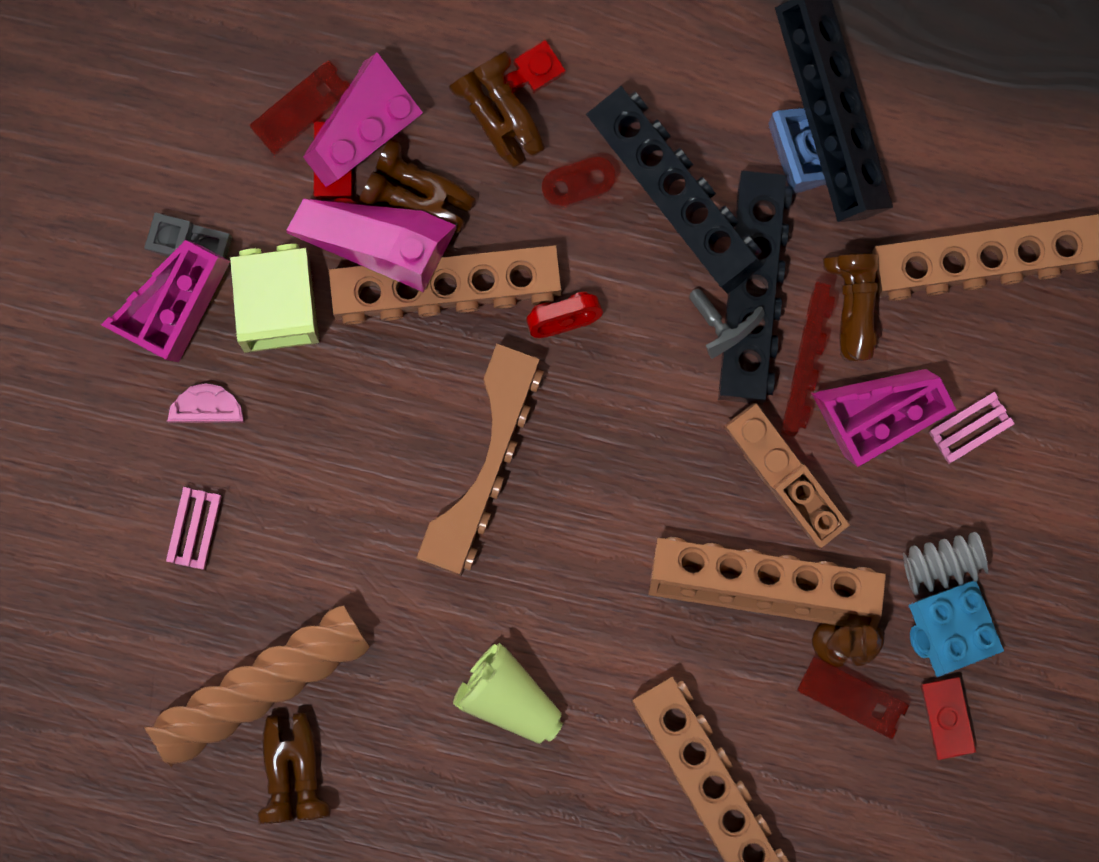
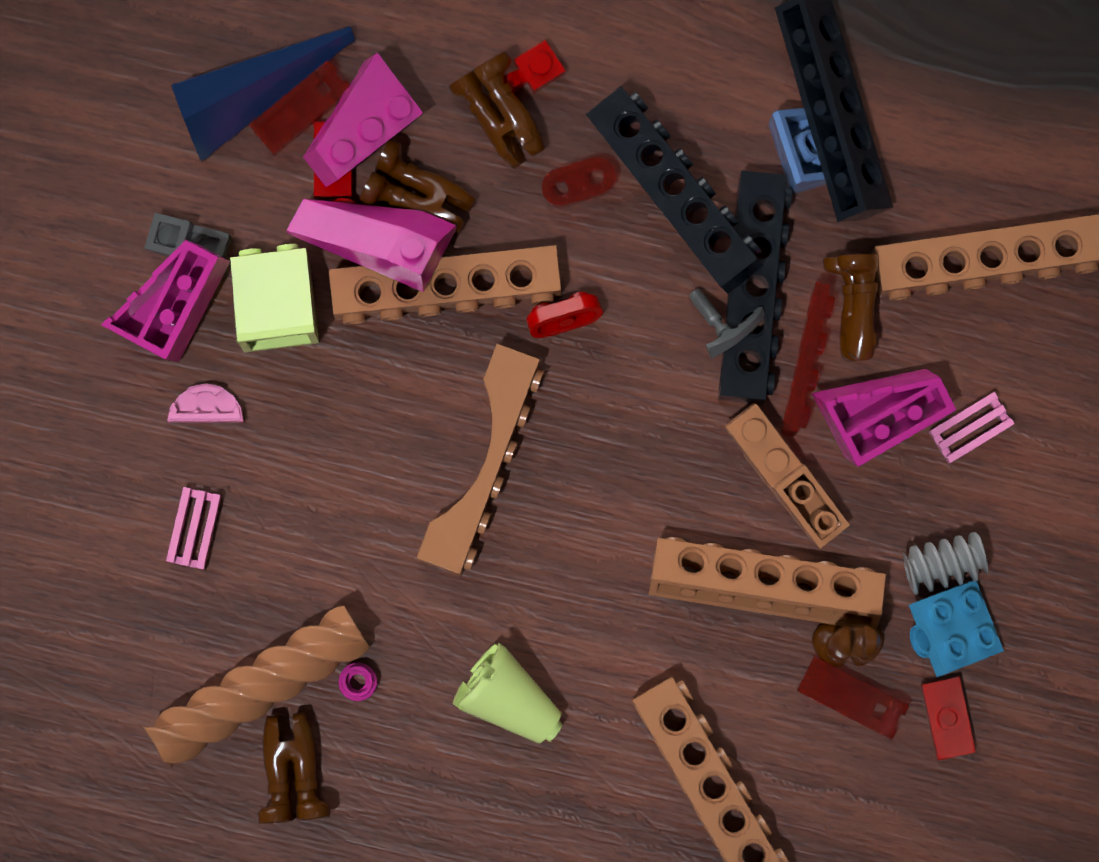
none -> dark blue wedge [171,26,355,162]
none -> dark pink plate [339,663,377,701]

